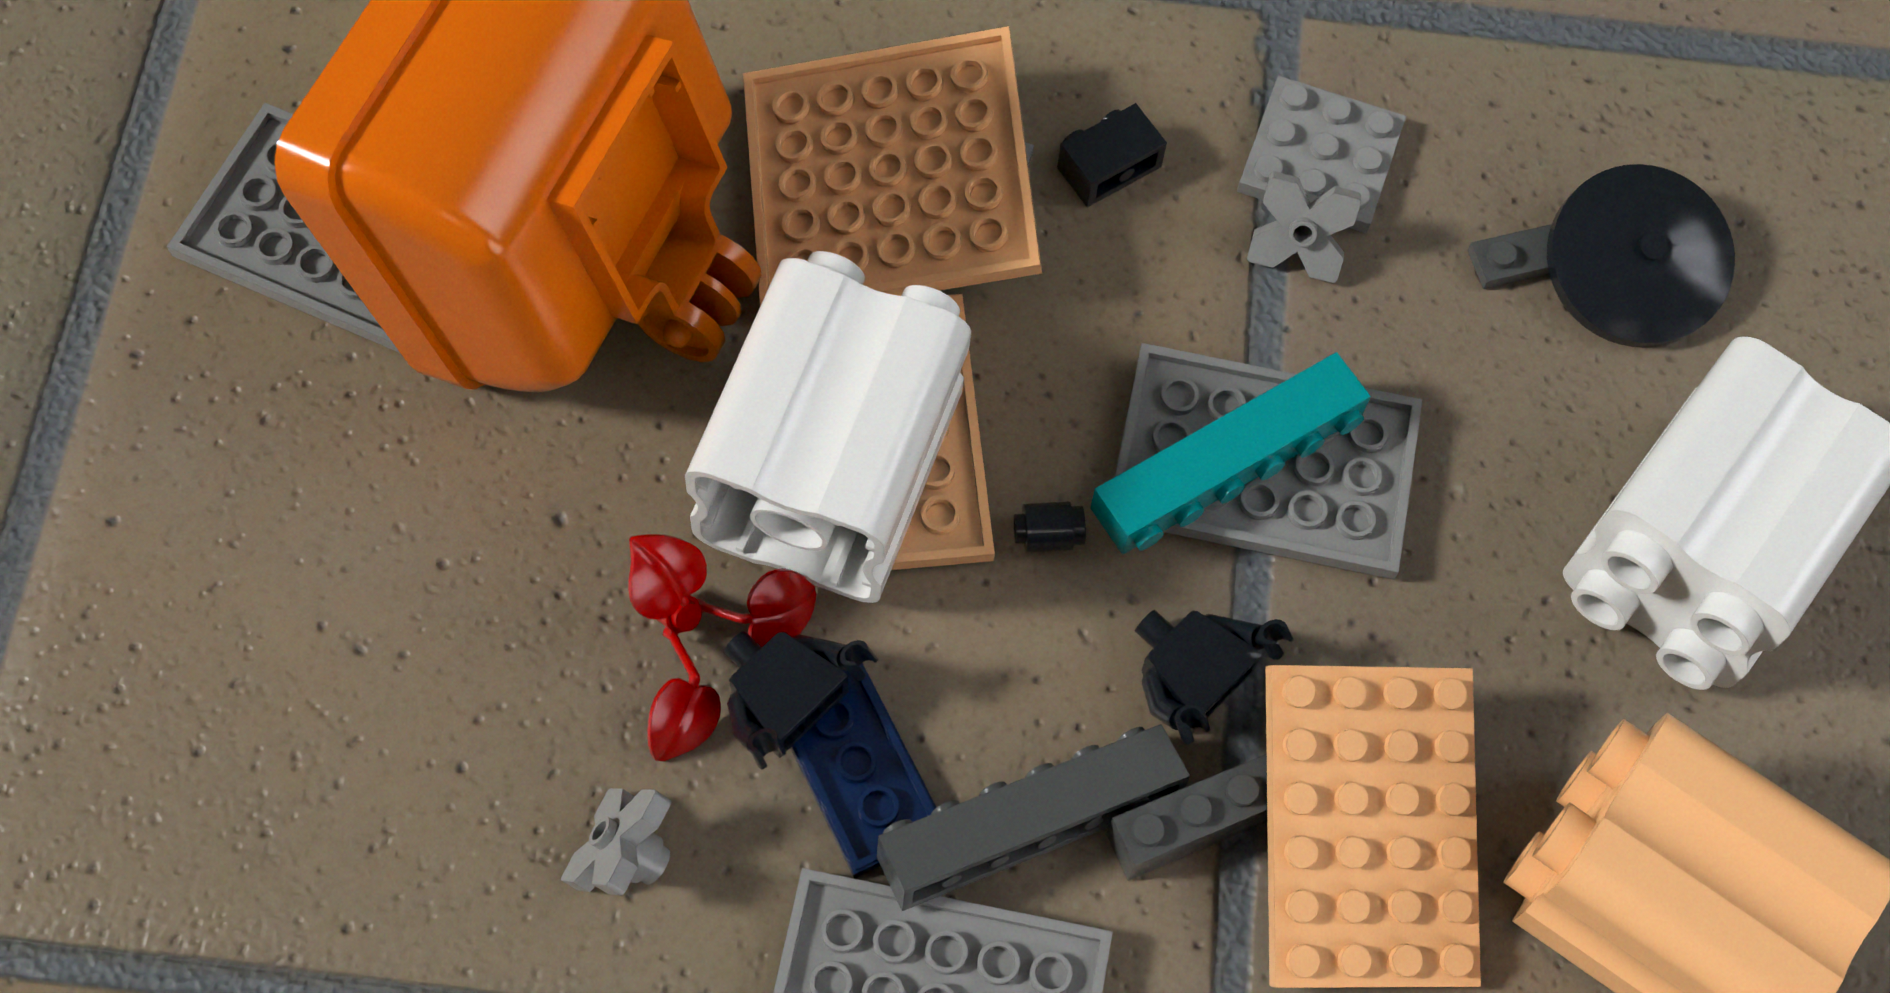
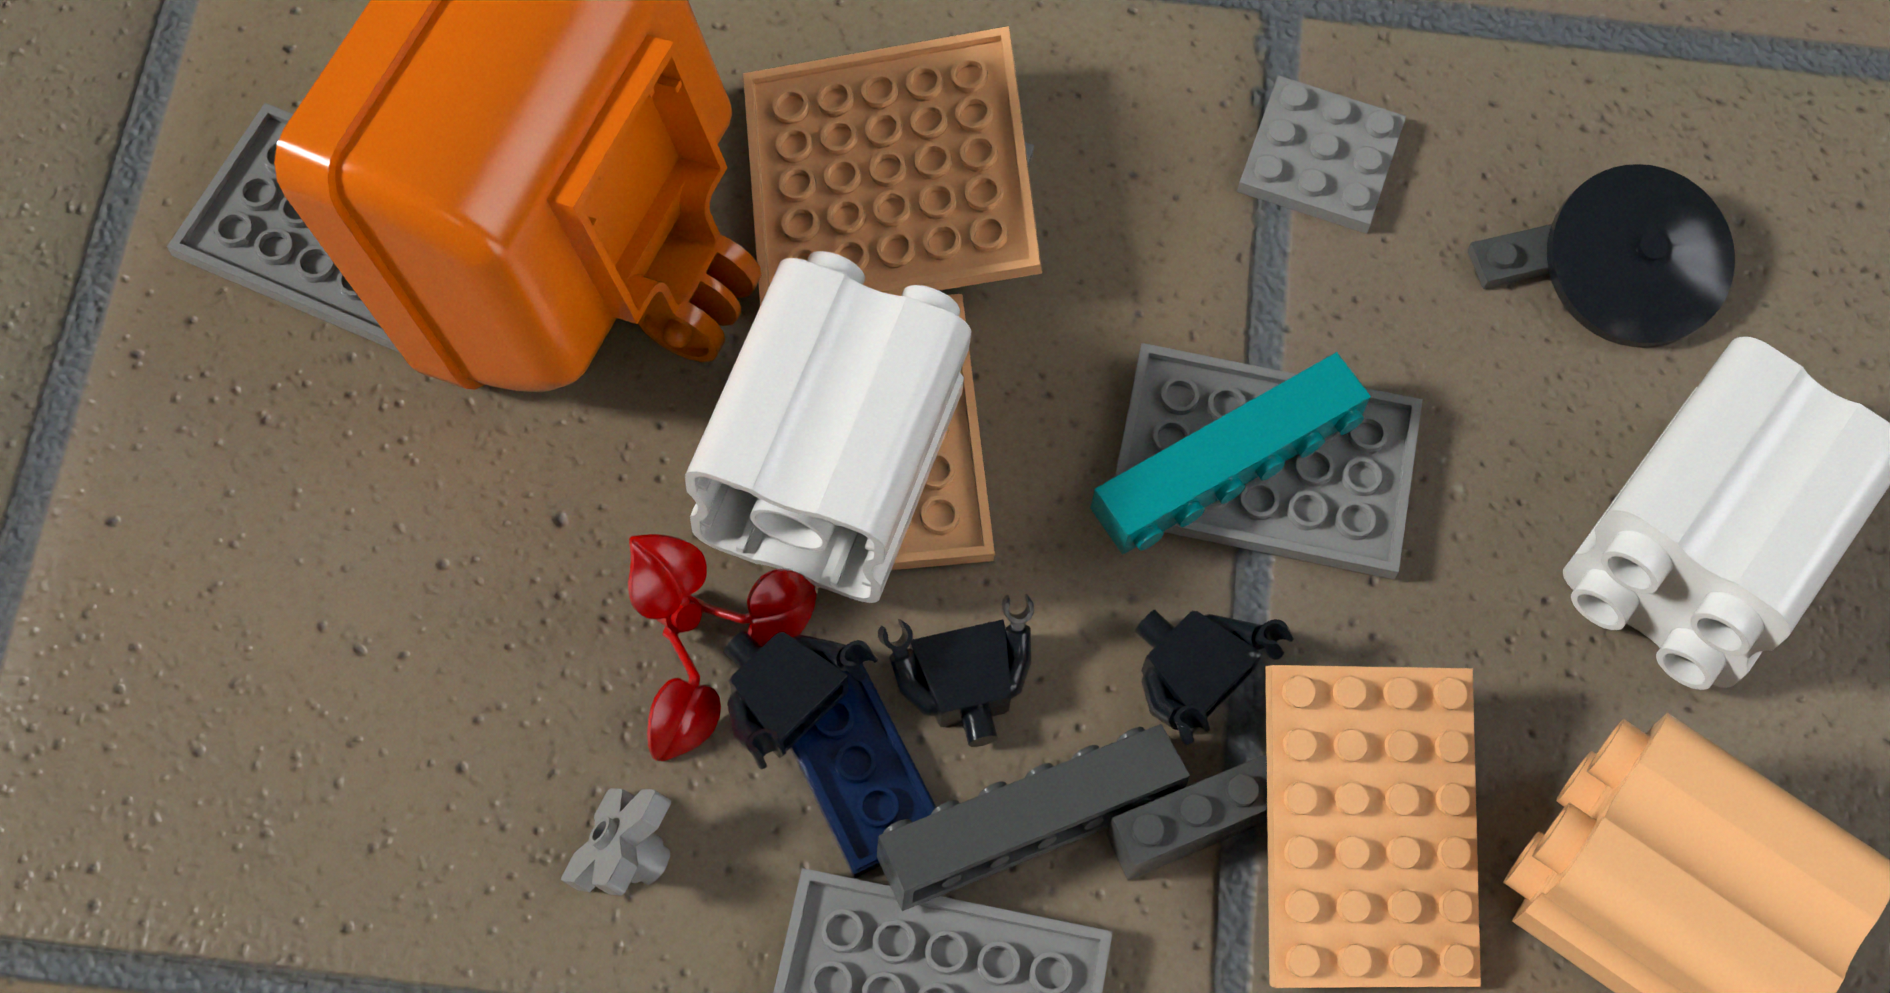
black brick [1013,501,1086,553] -> none
black brick [1057,103,1167,208] -> none
light grey plant [1247,171,1361,283] -> none
none -> black torso [878,594,1034,747]

